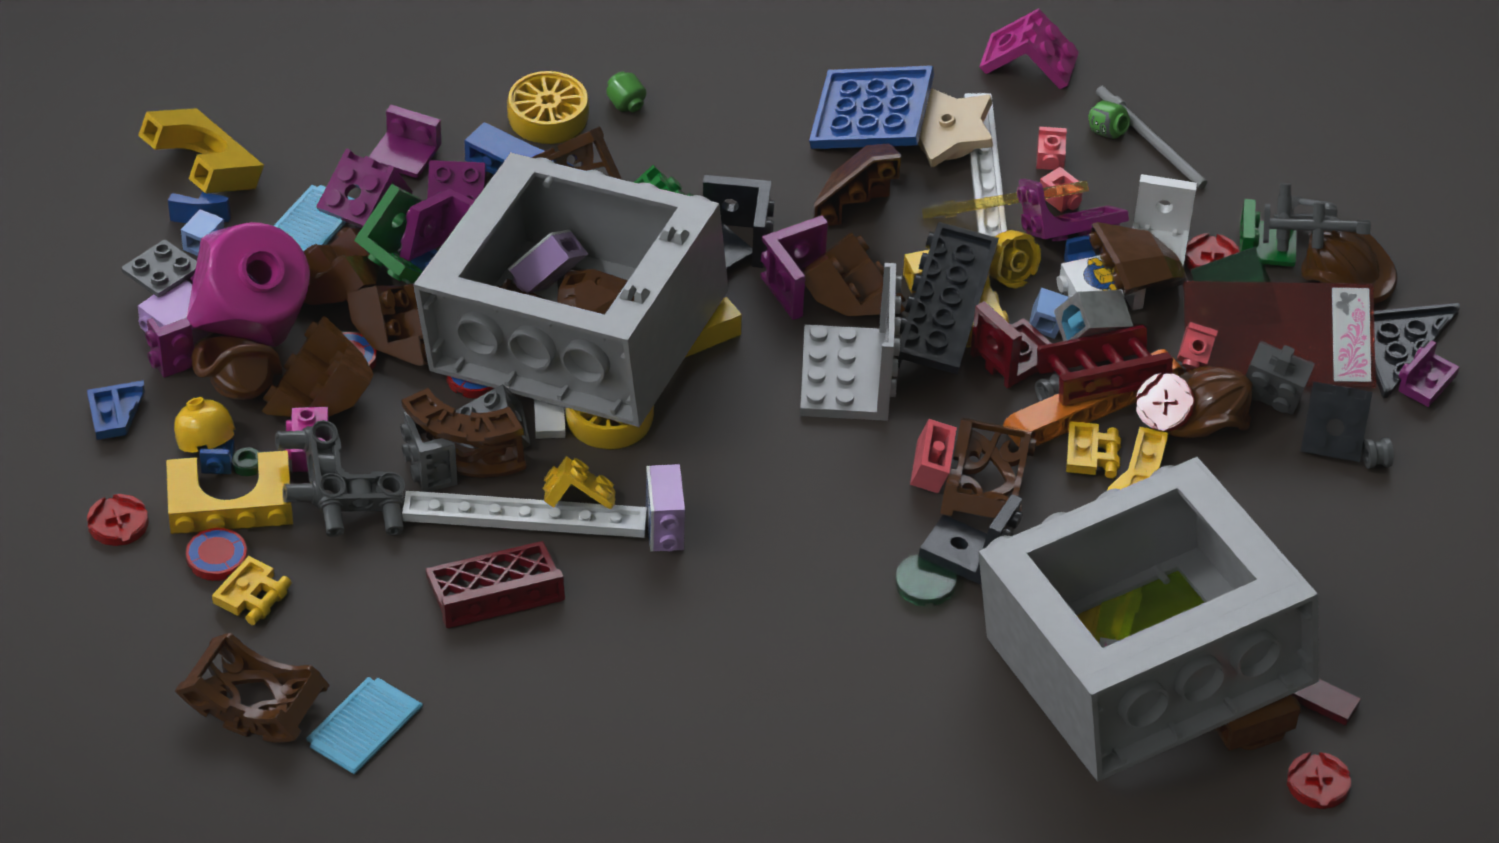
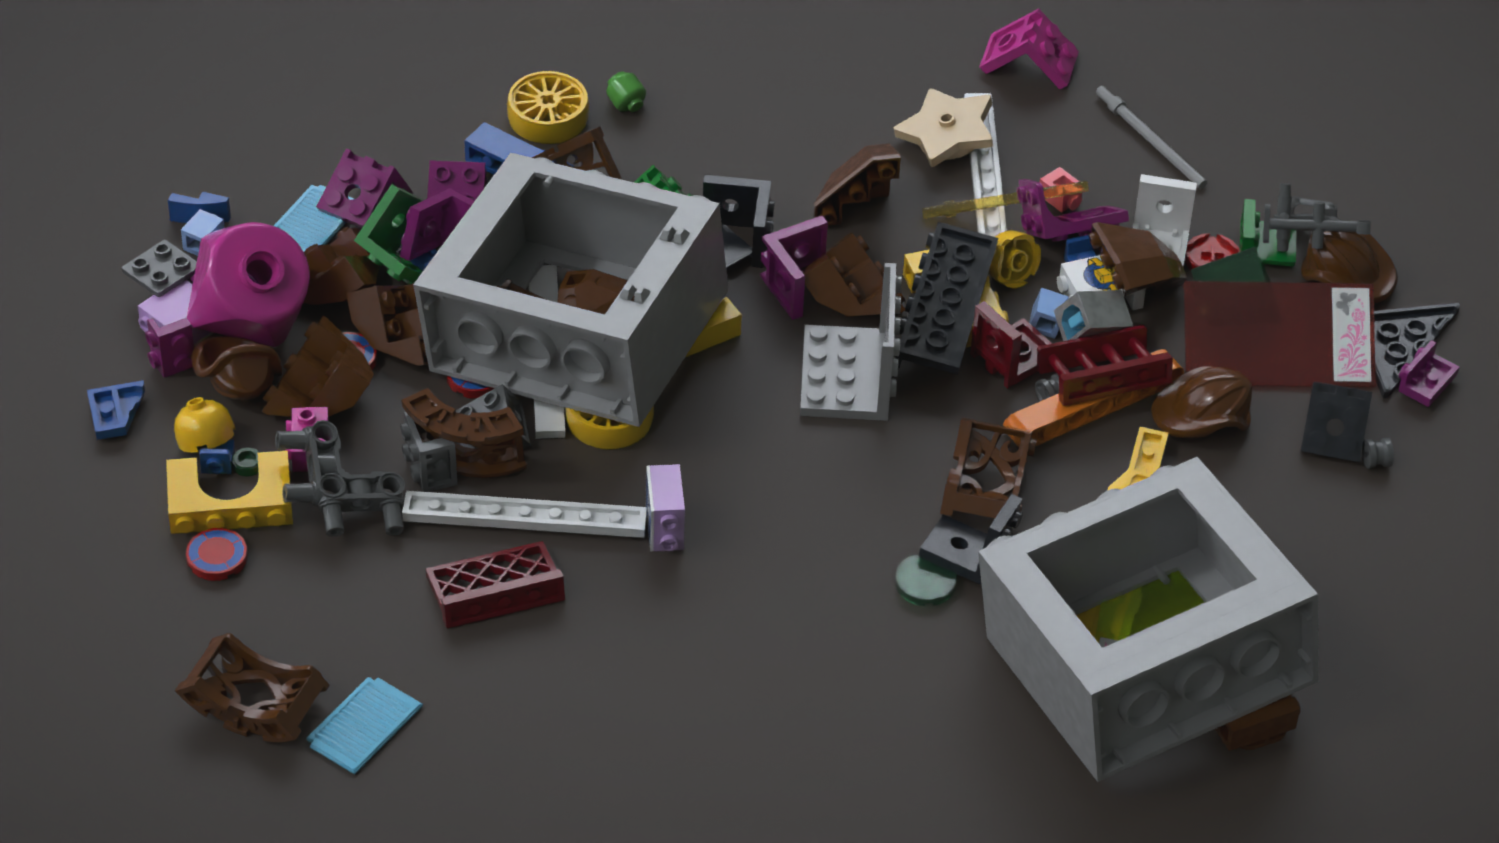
red tile [87,494,149,546] -> none
yellow arch [138,108,264,193] -> none
yellow plate [212,556,292,625] -> none
magenta bracket [369,105,442,178] -> none
lavender piece [508,229,588,294] -> none
yellow bracket [543,456,615,509] -> none
blue plate [809,66,934,149] -> none
coral brick [910,419,957,493] -> none
coral brick [1036,126,1067,170] -> none
yellow plate [1066,421,1121,479] -> none
bright green head [1088,100,1130,139] -> none
tile [1136,373,1195,432] -> none
coral brick [1176,322,1218,369] -> none
dark grey hinge [1246,341,1315,415] -> none
red tile [1287,752,1351,809] -> none
tile [1291,679,1361,726] -> none

